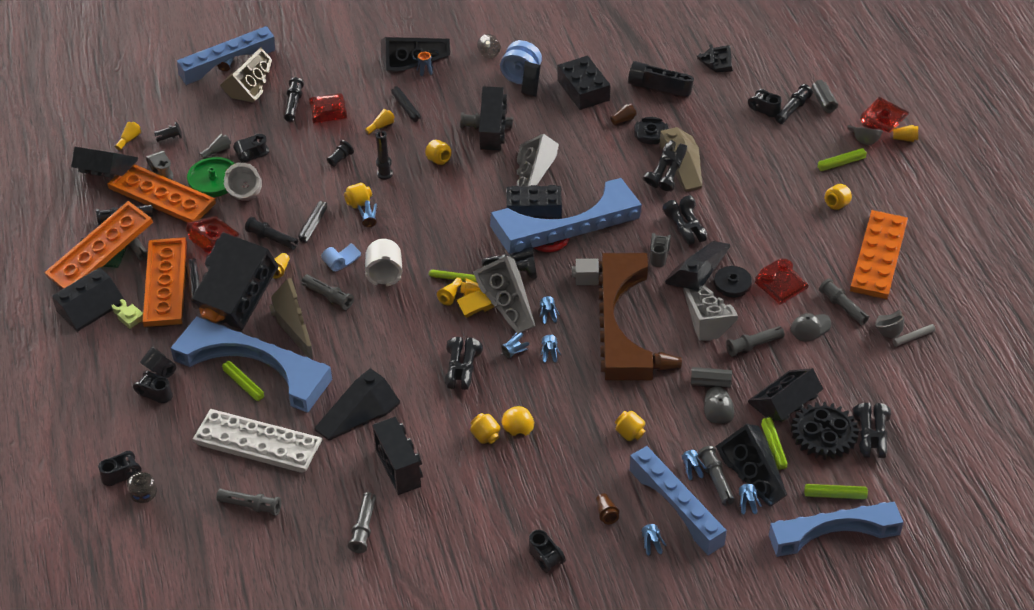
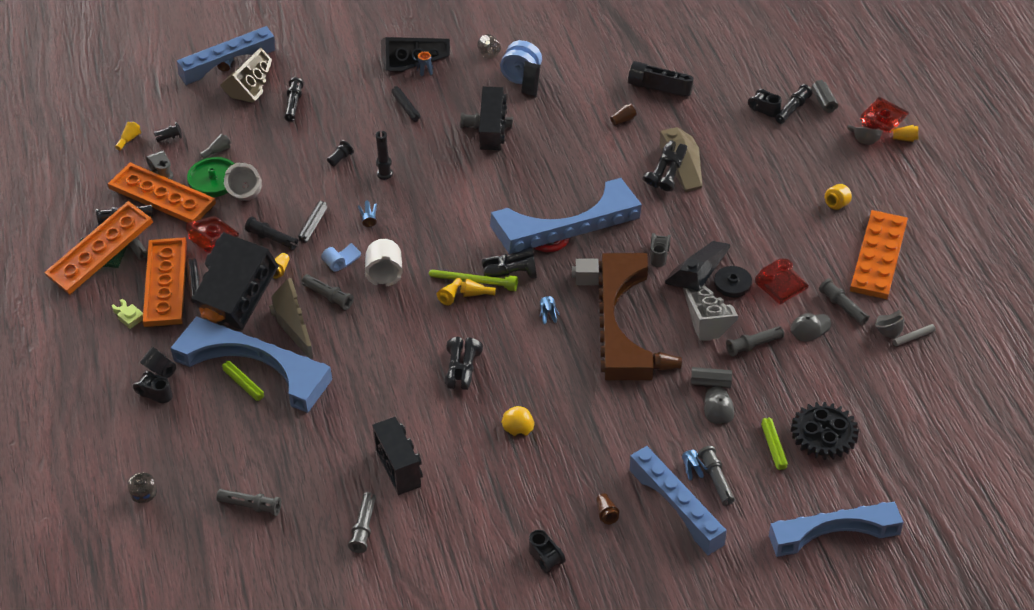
black slope [52,267,125,332] -> none
black slope [71,146,138,178] -> none
black piece [98,451,142,486] -> none
white plate [193,409,322,473] -> none
black piece [233,134,269,163] -> none
clear red slope [309,93,347,123] -> none
black wedge [315,368,400,441] -> none
yellow head [344,183,372,209] -> none
yellow cone [365,109,395,134] -> none
yellow head [425,140,451,165] -> none
yellow slope [457,290,495,318] -> none
yellow head [470,413,500,444] -> none
light grey wedge [473,256,535,334] -> none
flat silver piece [501,332,529,358] -> none
black brick [506,185,562,219] -> none
light grey wedge [517,134,559,187] -> none
flat silver piece [540,335,561,363] -> none
black brick [557,55,611,110] -> none
yellow head [615,411,646,441] -> none
black plate [634,117,669,144] -> none
flat silver piece [641,524,667,556] -> none
black piece [662,195,708,245] -> none
black slope [697,44,733,72] -> none
black wedge [716,424,787,506] -> none
flat silver piece [739,484,762,514] -> none
black slope [748,368,824,422] -> none
lime axle [804,484,868,499] -> none
lime axle [817,148,867,171] -> none
black piece [852,403,891,458] -> none

